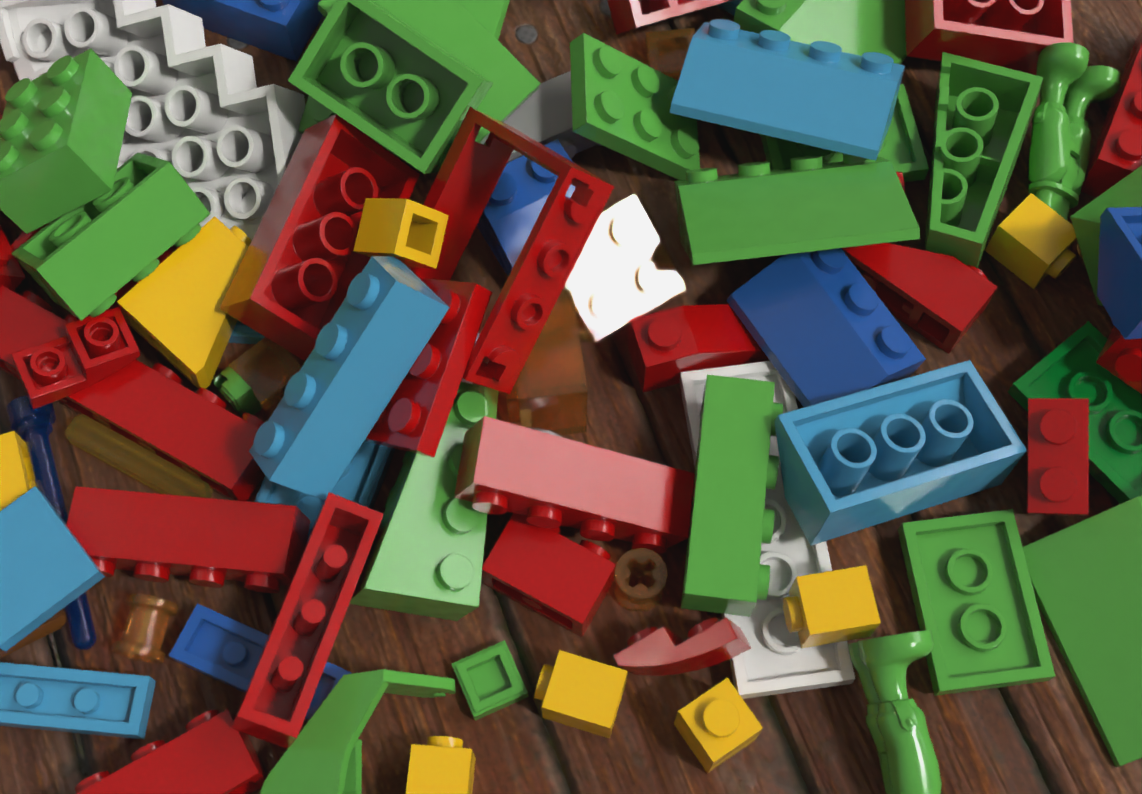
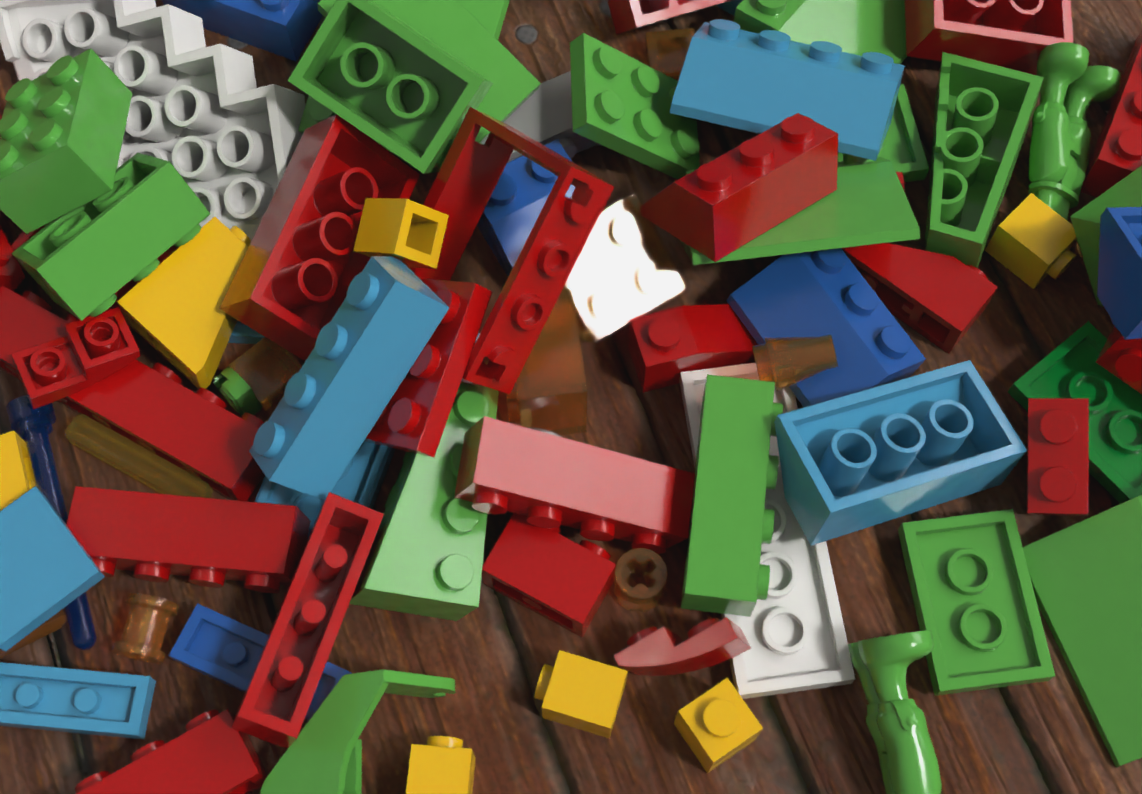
bright green tile [452,640,528,721] -> none
yellow brick [783,565,881,648] -> none
none -> red slope [640,113,838,262]
none -> clear orange cone [752,334,838,392]

